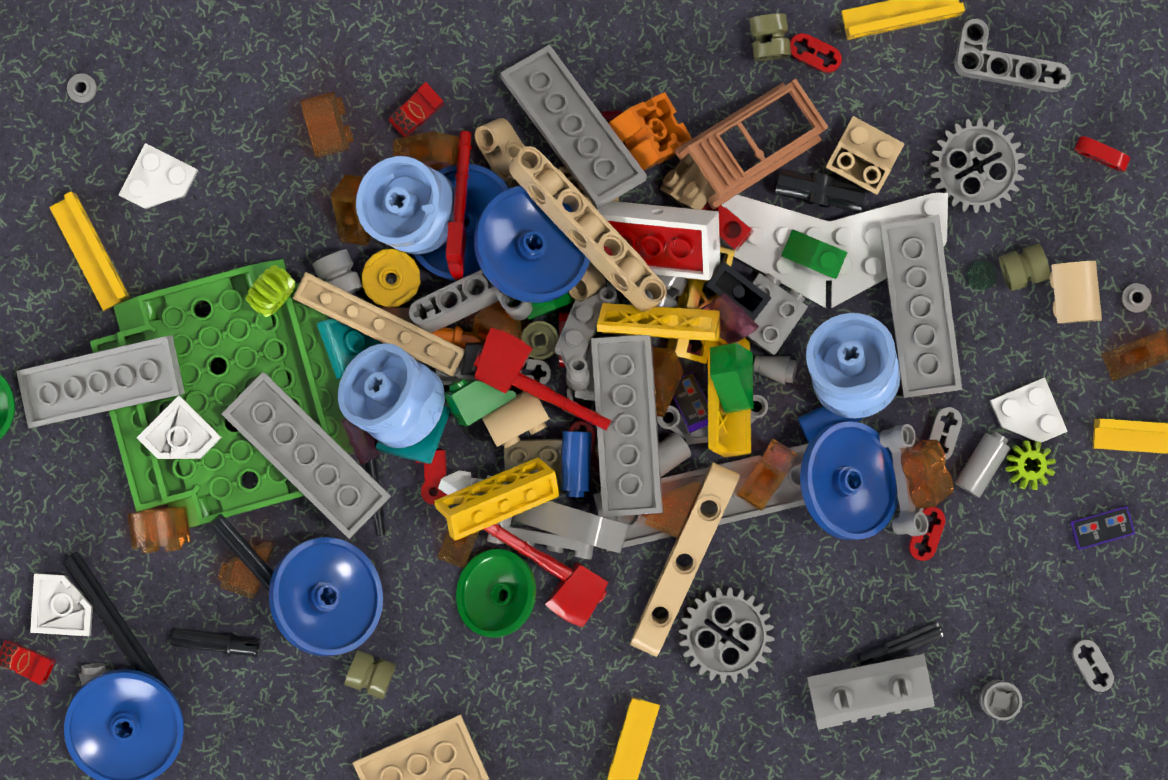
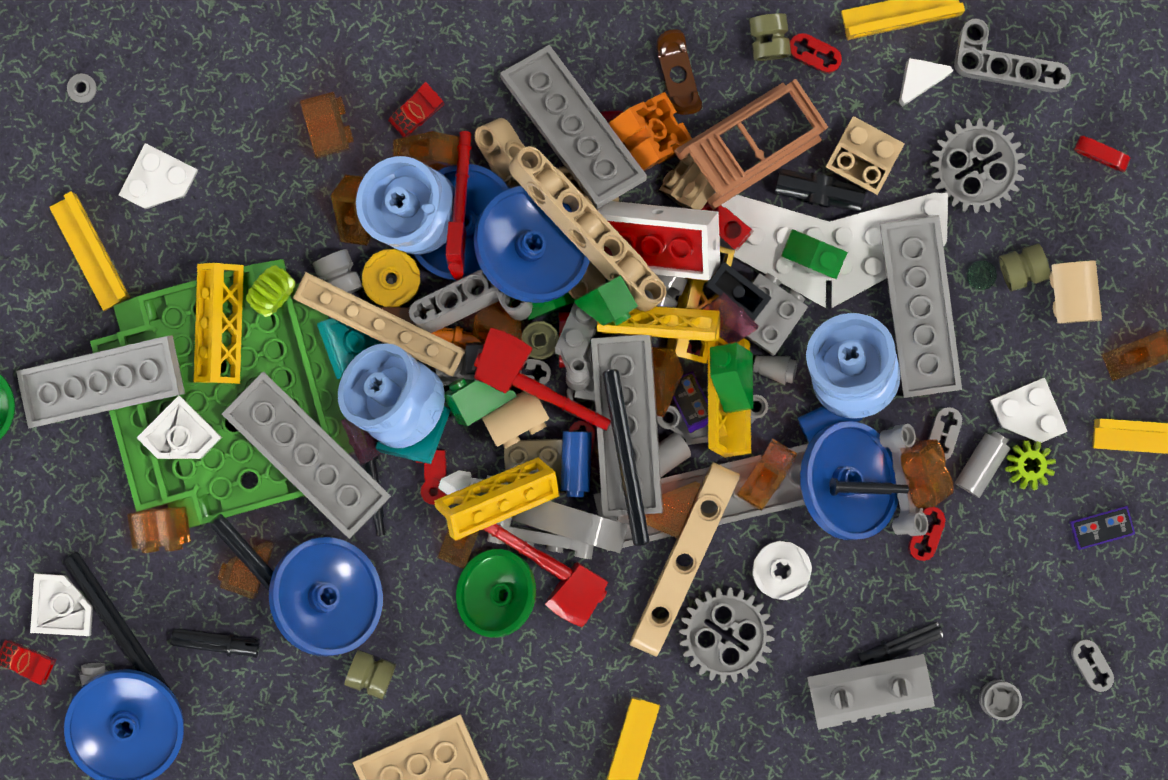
light grey plate [1121,283,1151,313] -> none
none -> yellow fence [194,263,244,384]
none -> green slope [574,275,638,326]
none -> black axle [602,369,650,546]
none -> reddish brown piece [657,29,703,115]
none -> white plate [752,541,812,600]
none -> black piece [830,478,909,496]
none -> white slope [899,58,953,107]

